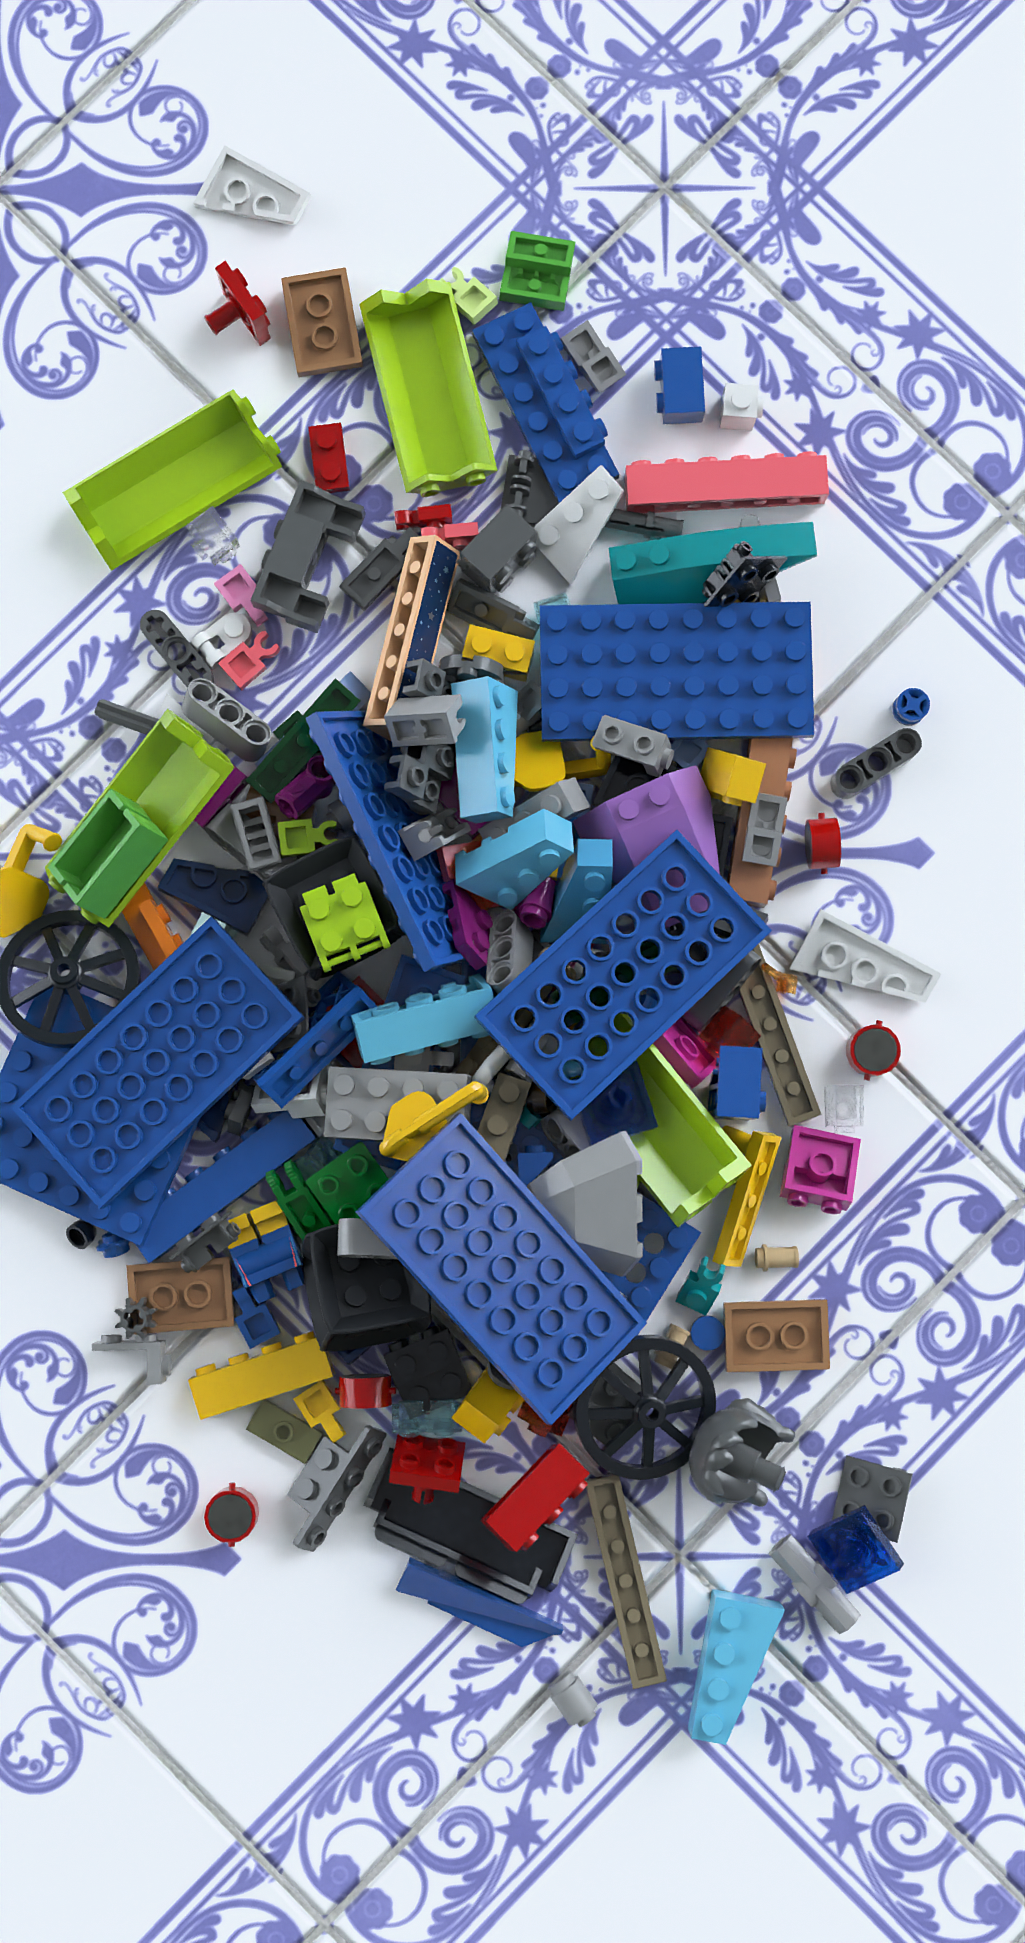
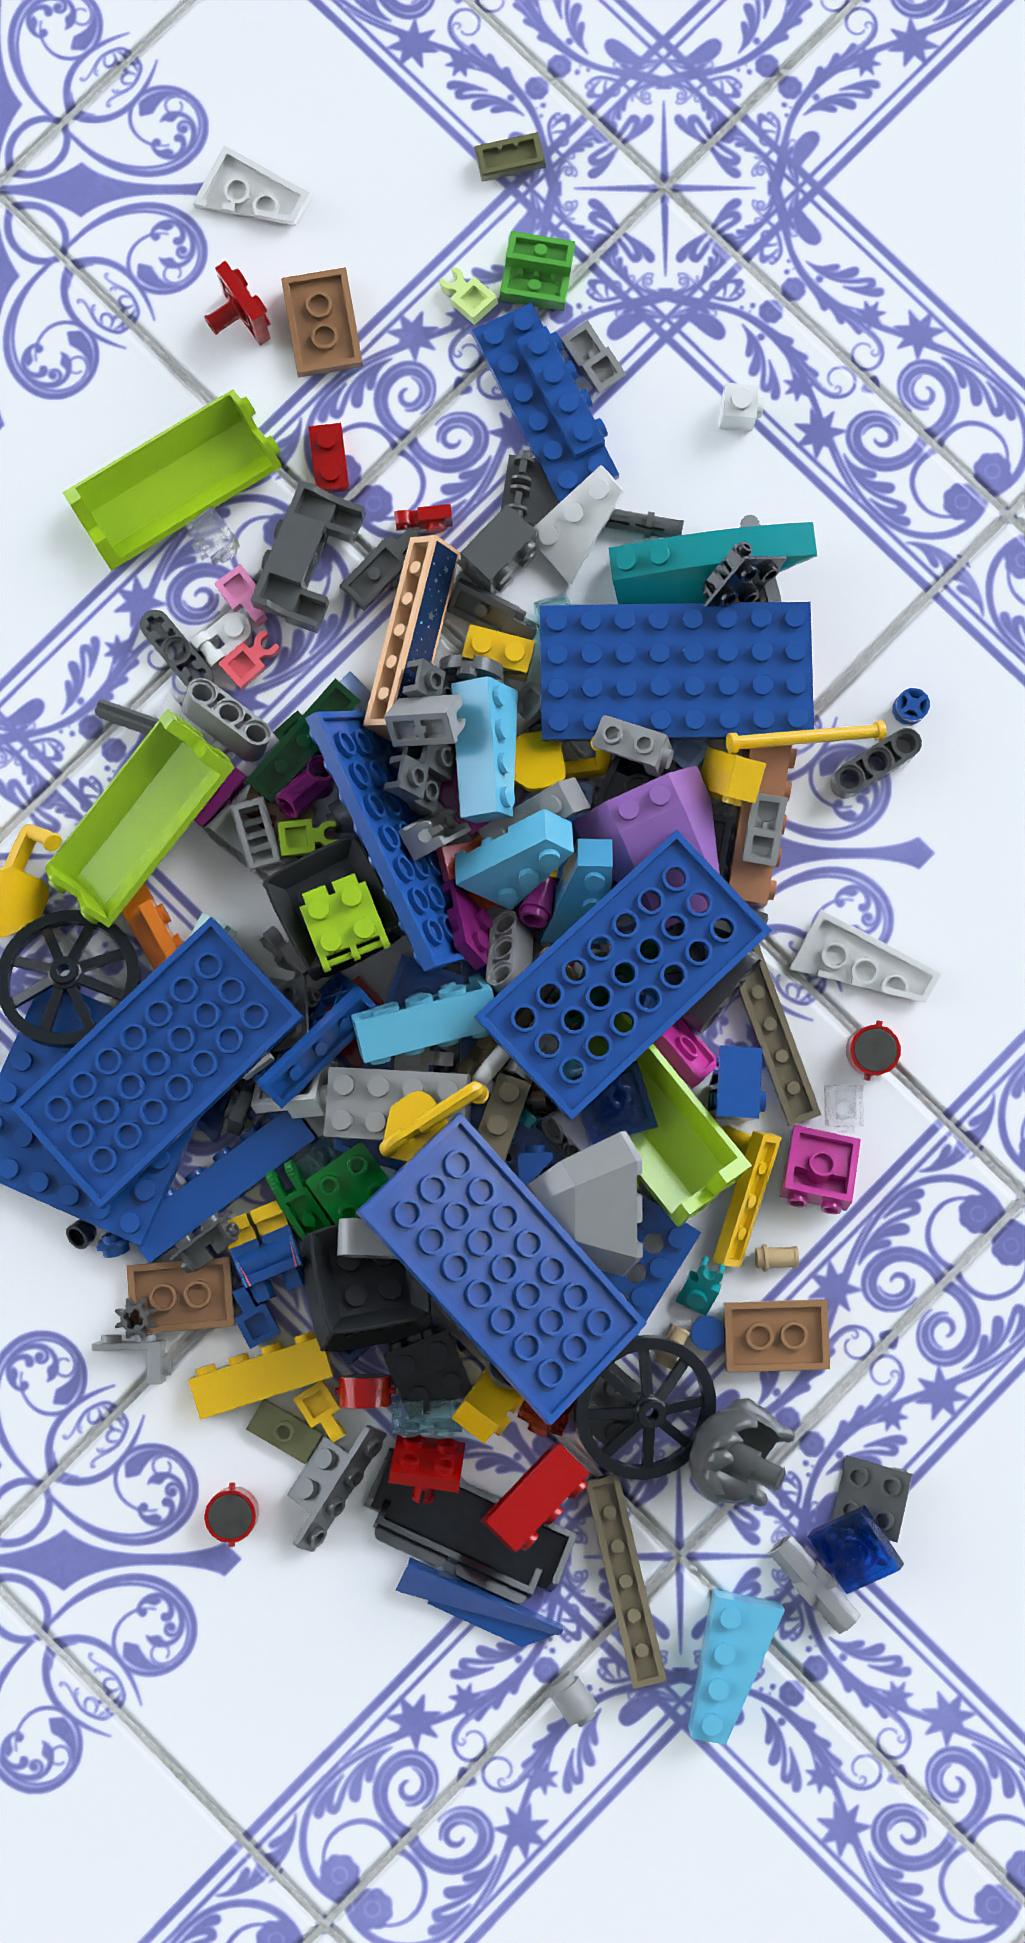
bright green piece [48,788,168,919] -> none
dark blue wing [157,858,269,937] -> none
lime panel [359,278,498,497] -> none
coral plate [421,522,479,550] -> none
coral brick [624,451,829,513] -> none
blue brick [654,346,705,424] -> none
clear red brick [699,1006,761,1061] -> none
clear orange hand [761,962,798,994] -> none
red piece [805,813,842,874] -> none
none -> olive plate [474,132,546,182]
none -> yellow bar [726,720,887,754]

